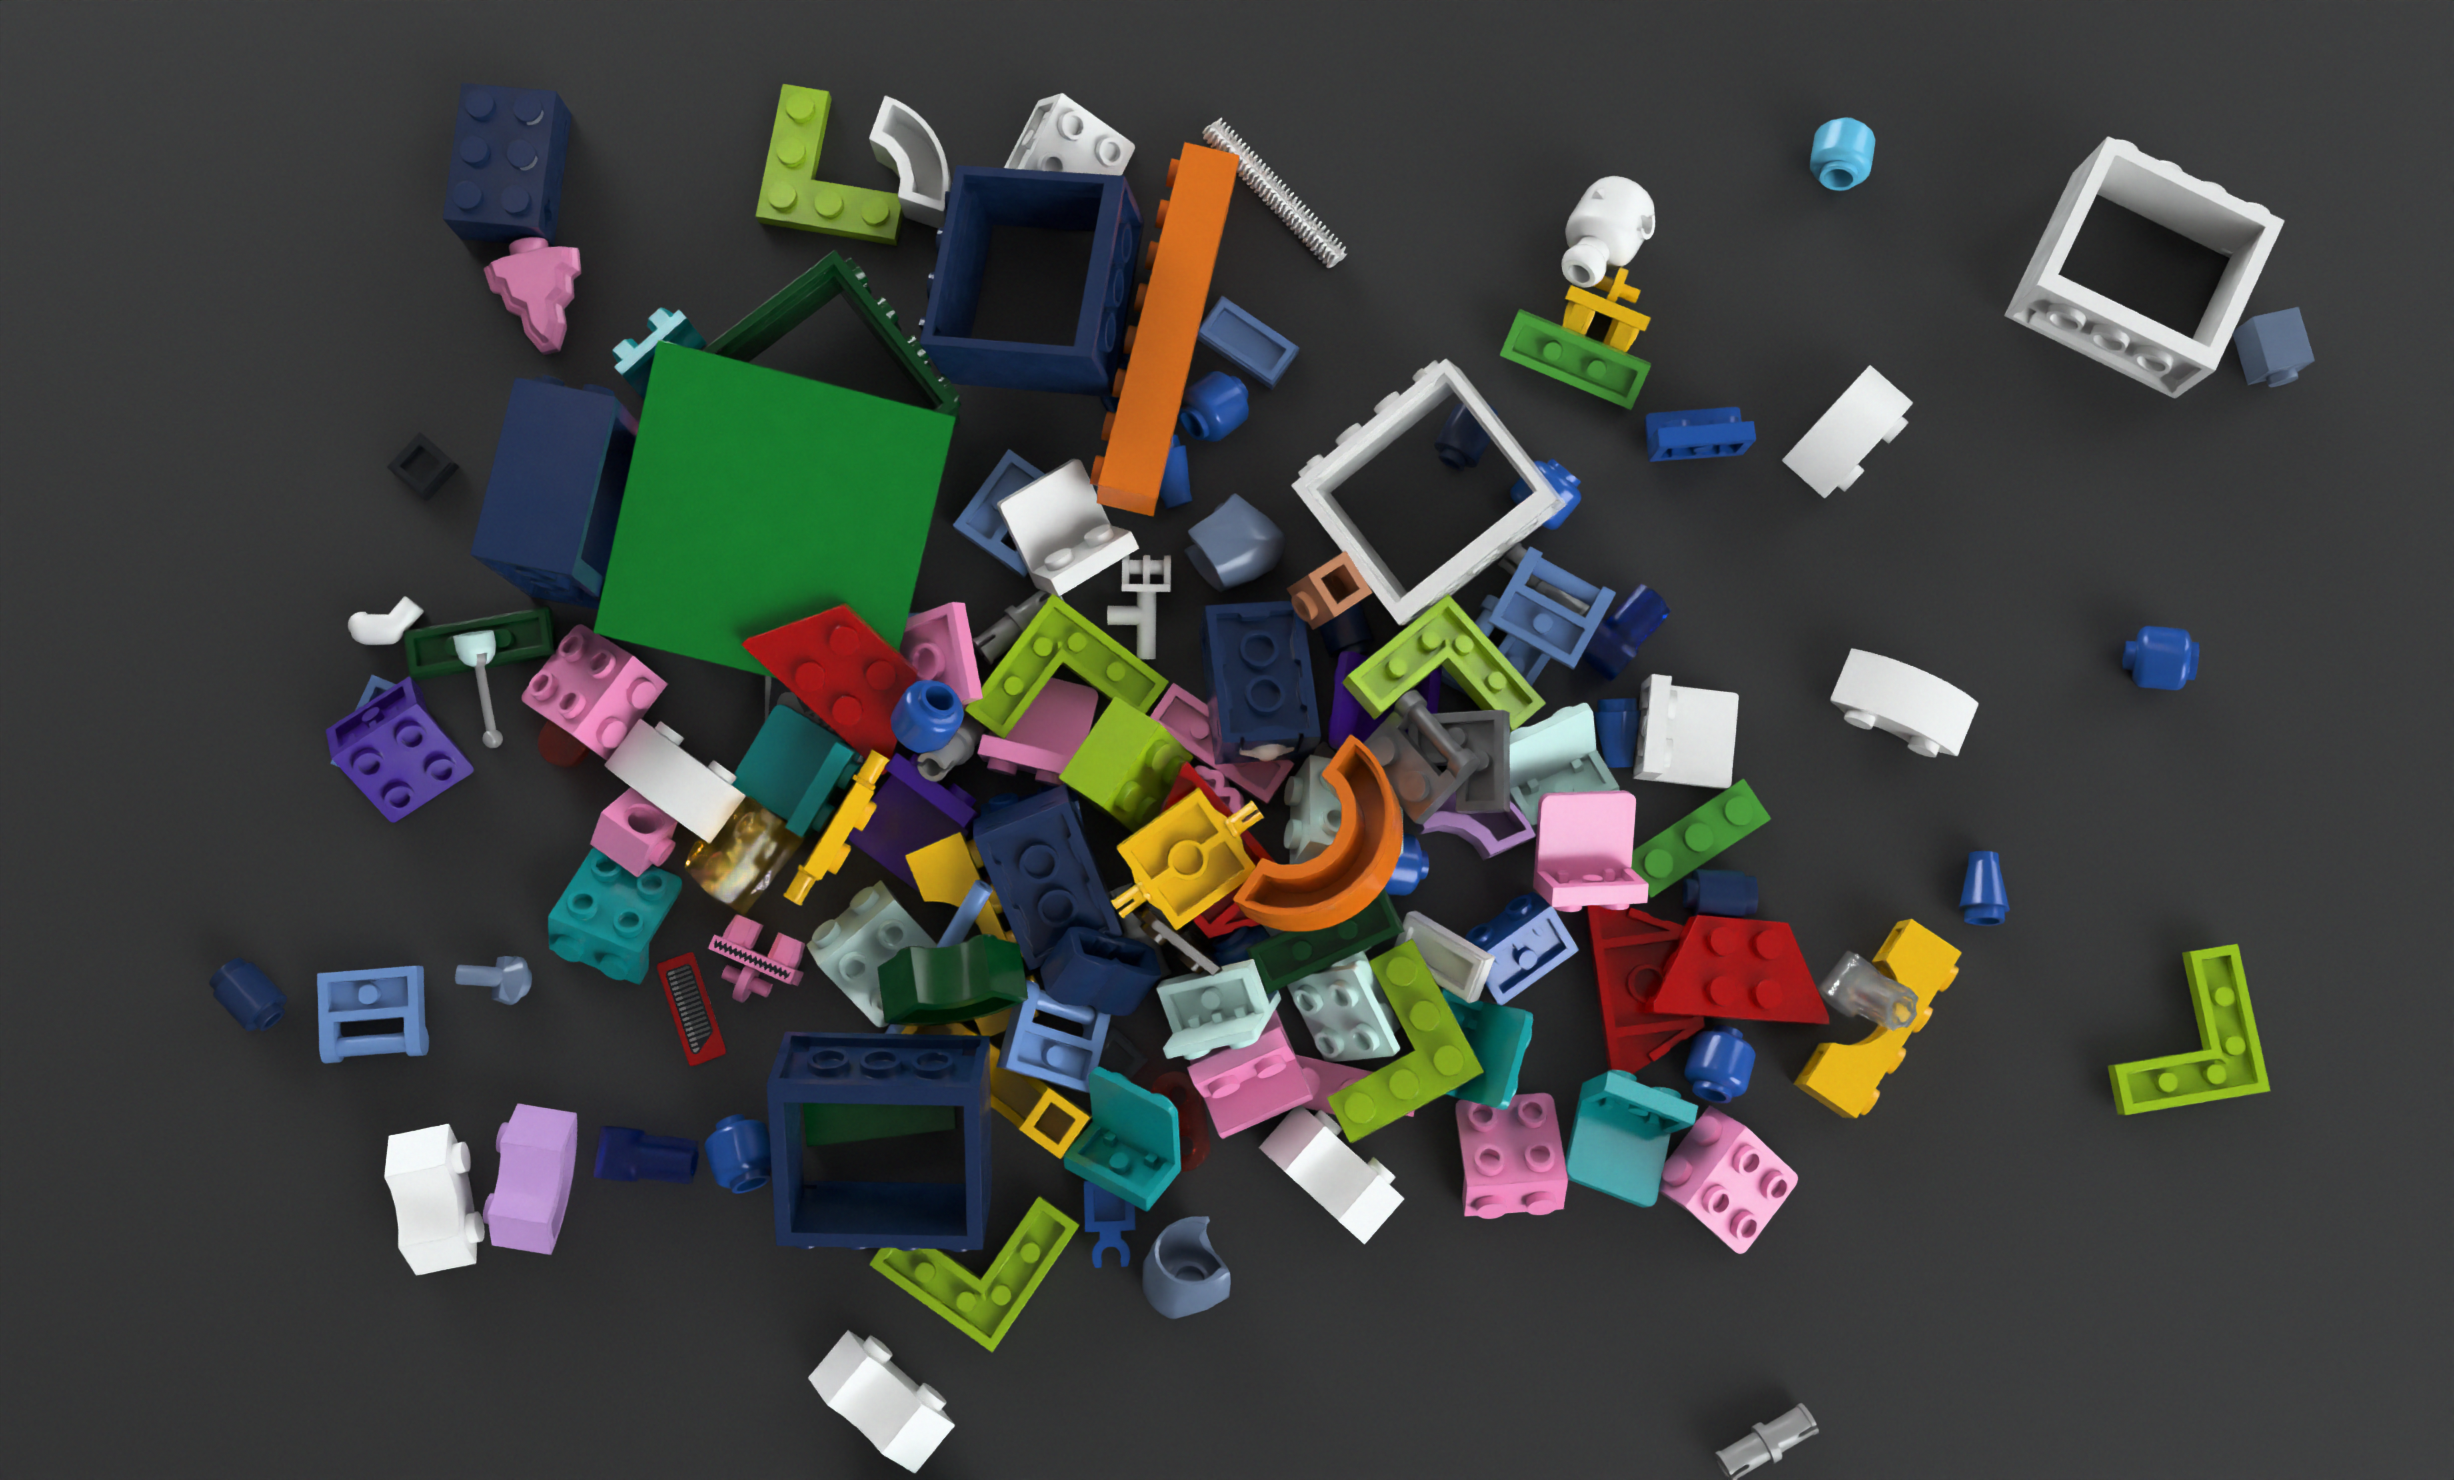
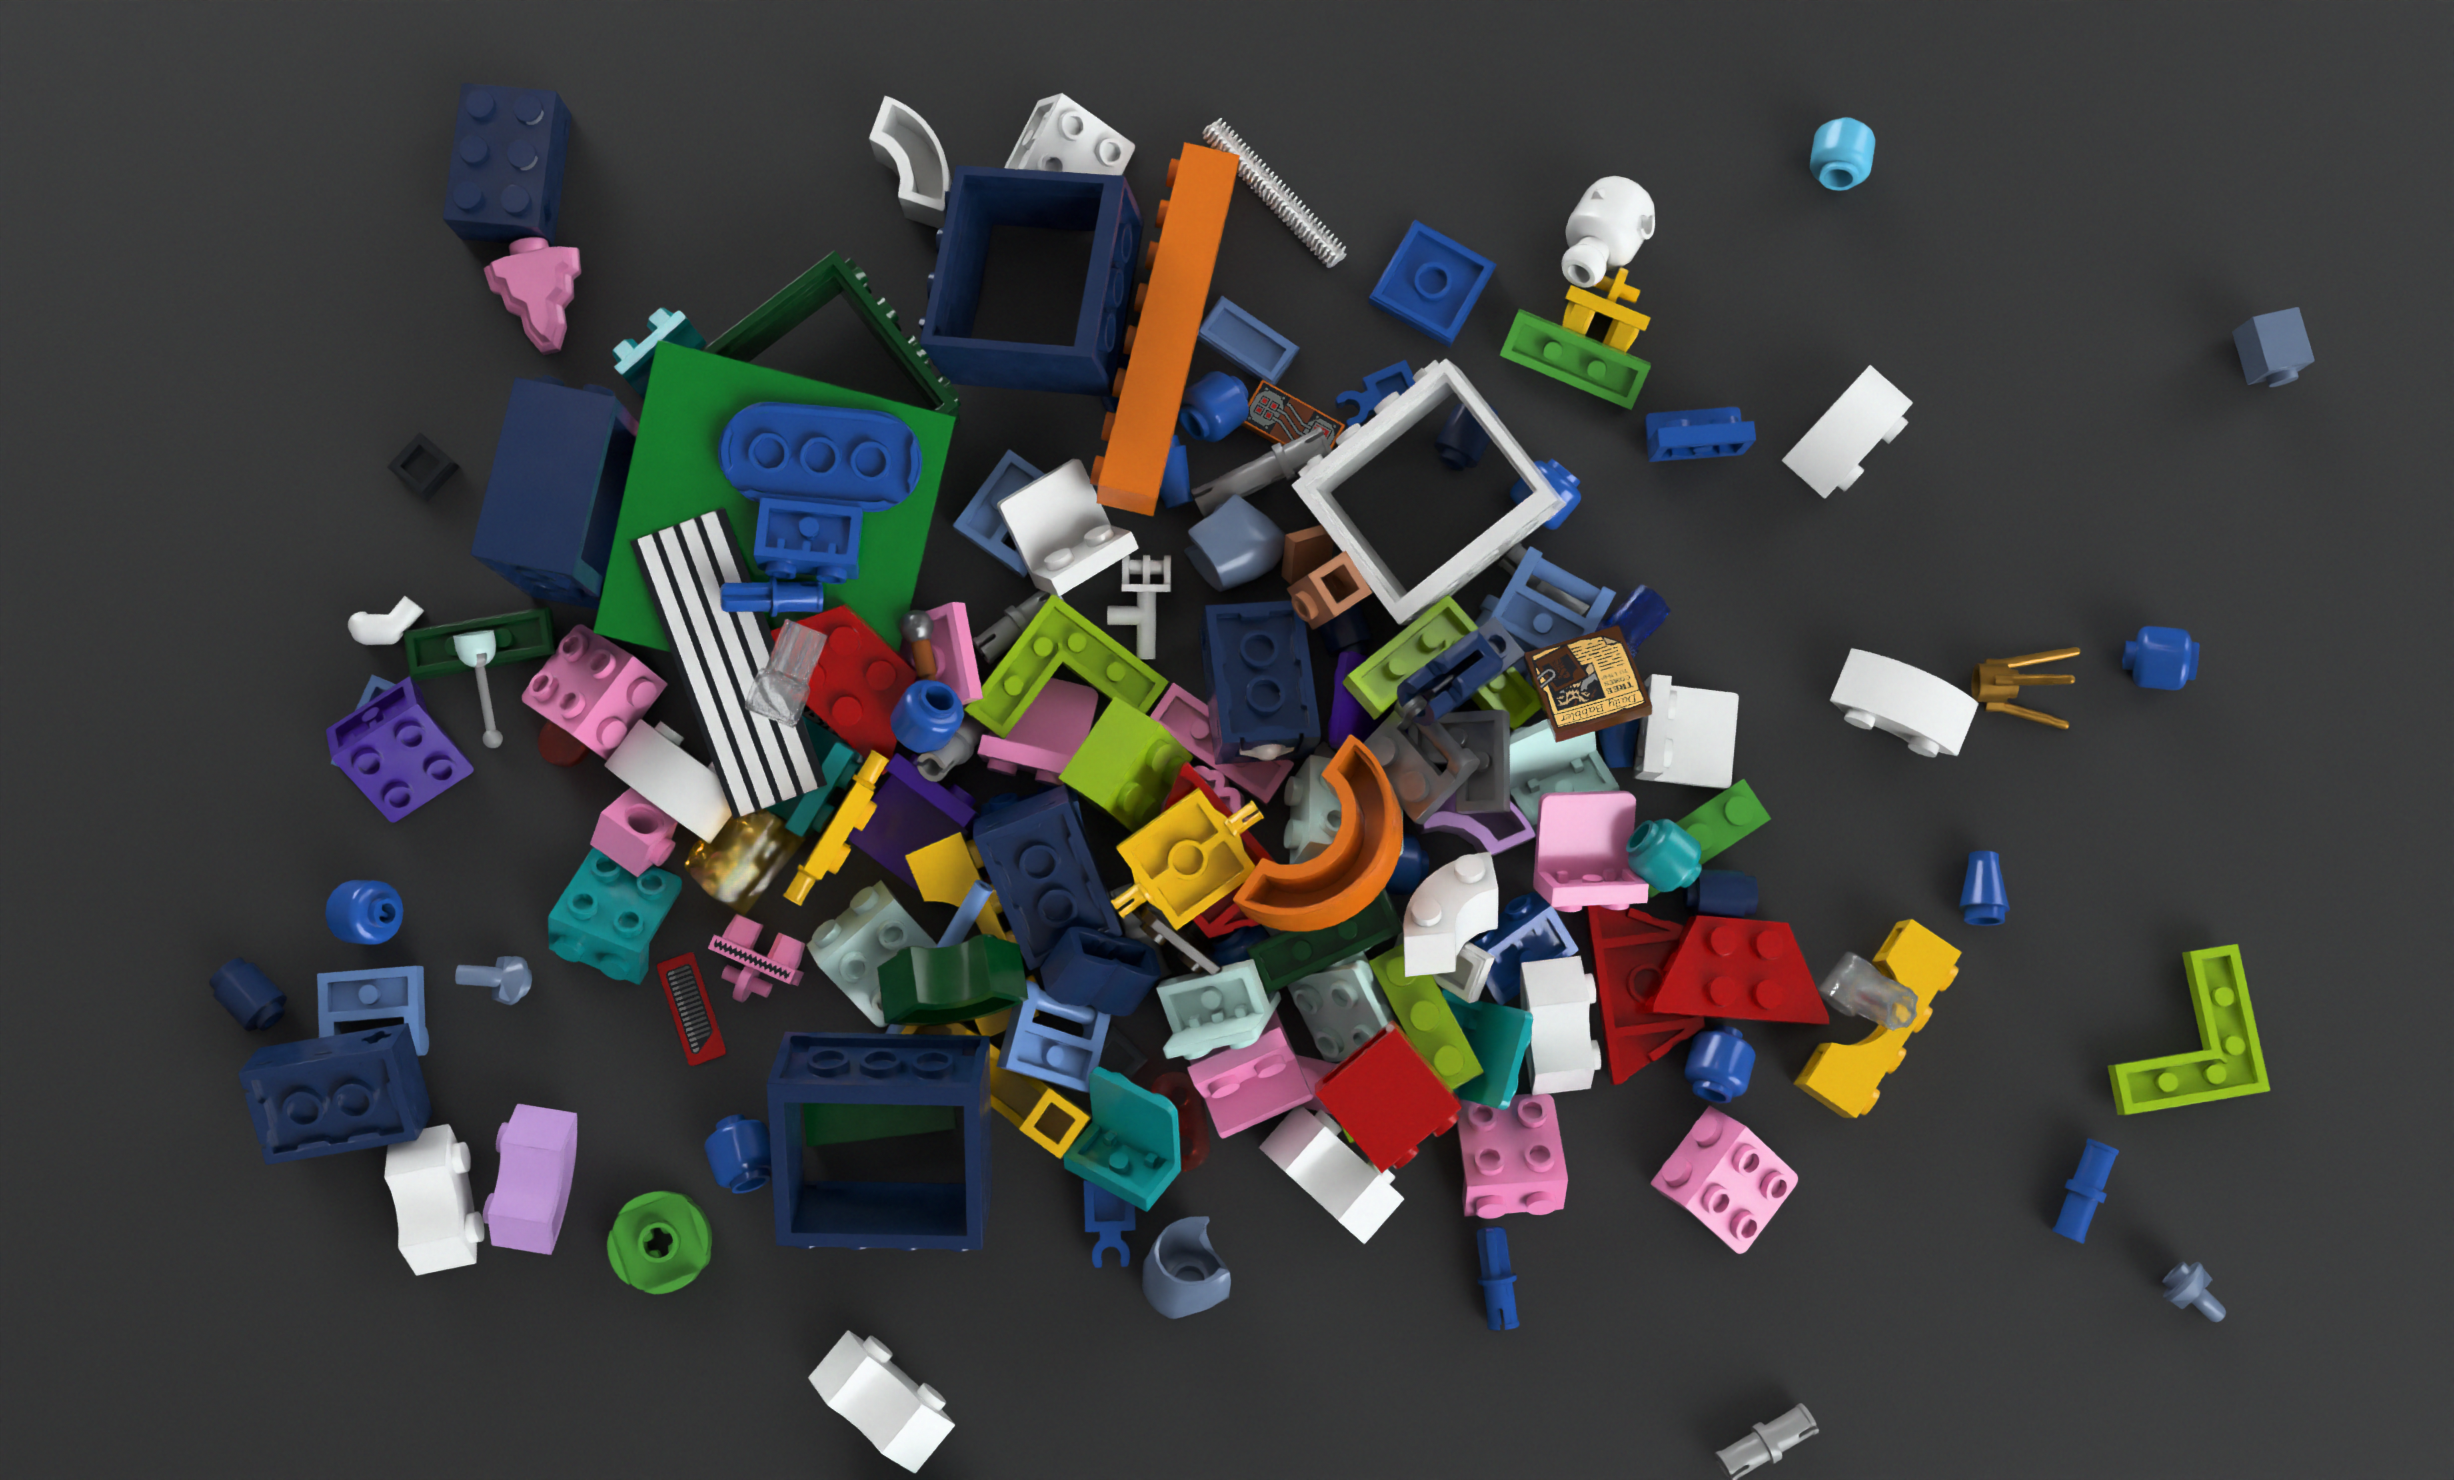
clear blue piece [593,1126,699,1184] -> none
lime plate [755,84,903,246] -> none
lime plate [869,1195,1080,1352] -> none
teal bracket [1565,1070,1698,1208] -> none
white window [2004,136,2284,398] -> none
none -> dark blue piece [238,1023,433,1165]
none -> blue head [325,880,404,945]
none -> bright green plate [607,1191,712,1294]
none -> white sticker [631,508,827,819]
none -> blue tile [718,402,923,512]
none -> blue axle [720,577,823,617]
none -> clear piece [745,619,828,728]
none -> blue bracket [754,497,864,584]
none -> piece [899,610,937,681]
none -> light grey pin [1191,426,1332,518]
none -> tile [1241,379,1345,450]
none -> nougat tile [1281,525,1334,584]
none -> red brick [1315,1020,1462,1173]
none -> blue plate [1335,360,1415,429]
none -> blue tile [1368,220,1497,348]
none -> dark blue plate [1397,616,1525,726]
none -> white brick [1403,851,1498,977]
none -> blue axle [1476,1226,1520,1331]
none -> white brick [1520,956,1601,1095]
none -> tile [1524,625,1652,743]
none -> teal head [1626,818,1702,892]
none -> pearl gold plant [1971,647,2081,729]
none -> blue pin [2052,1138,2119,1244]
none -> sand blue plate [2162,1261,2226,1322]

